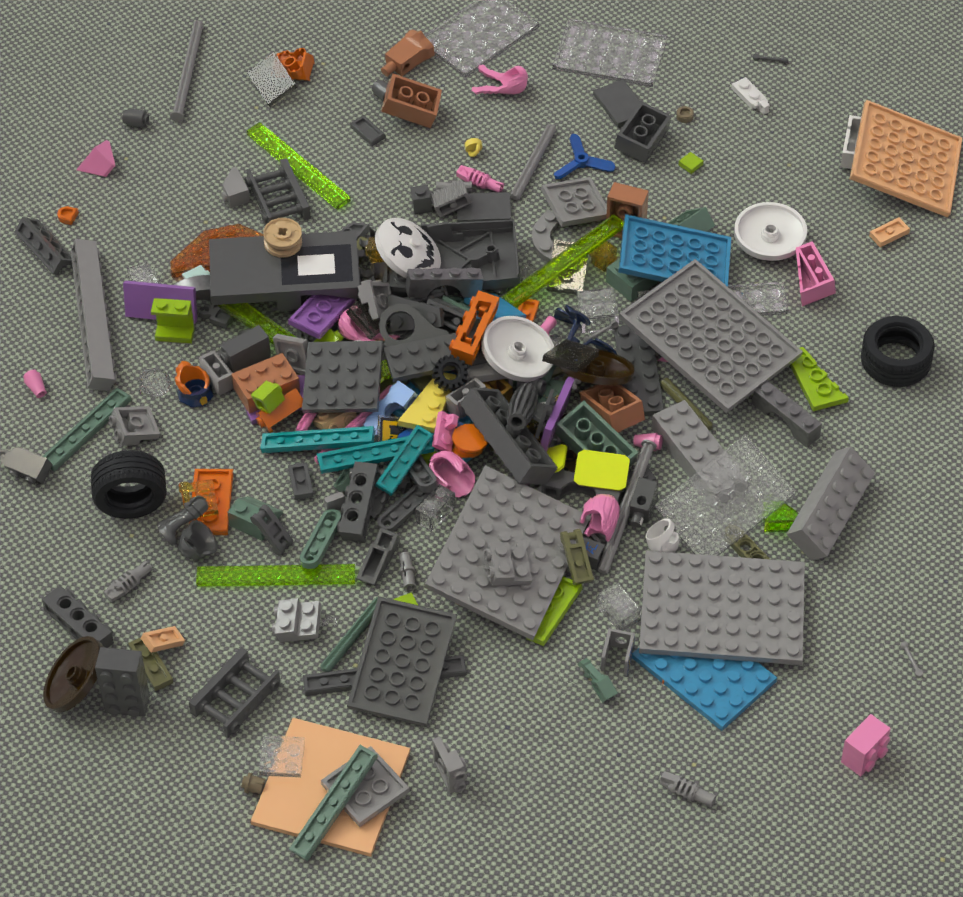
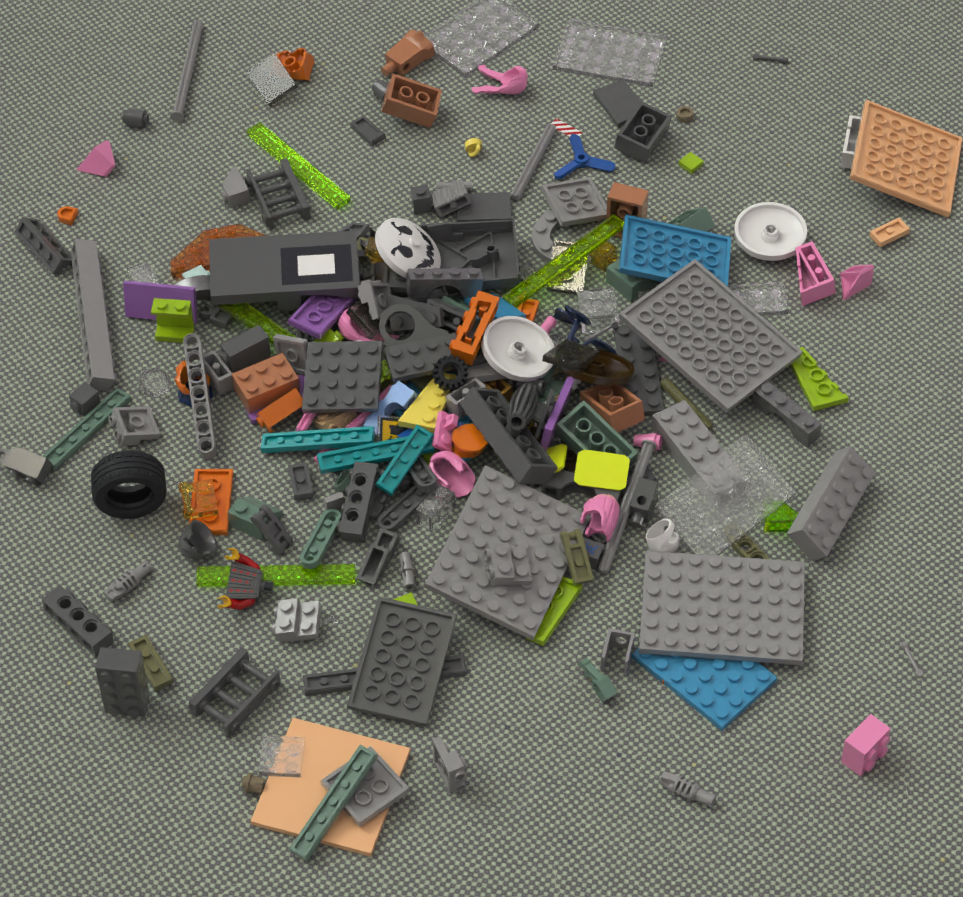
bright pink cone [23,370,47,398] -> none
dark brown dish [43,636,103,713] -> none
light nougat plate [140,626,185,653] -> none
dark grey piece [156,495,208,546] -> none
lime brick [251,380,285,414] -> none
tan wheel [263,218,302,258] -> none
sand green axle [320,597,378,672] -> none
bright pink hinge [456,165,504,193] -> none
clear brick [597,582,642,631] -> none
white hinge [731,77,770,115] -> none
black tyre [861,316,935,387] -> none
none -> dark grey brick [69,382,100,417]
none -> light grey beam [183,333,217,460]
none -> torso [217,548,274,610]
none -> sticker [551,118,582,137]
none -> bright pink slope [840,264,874,301]

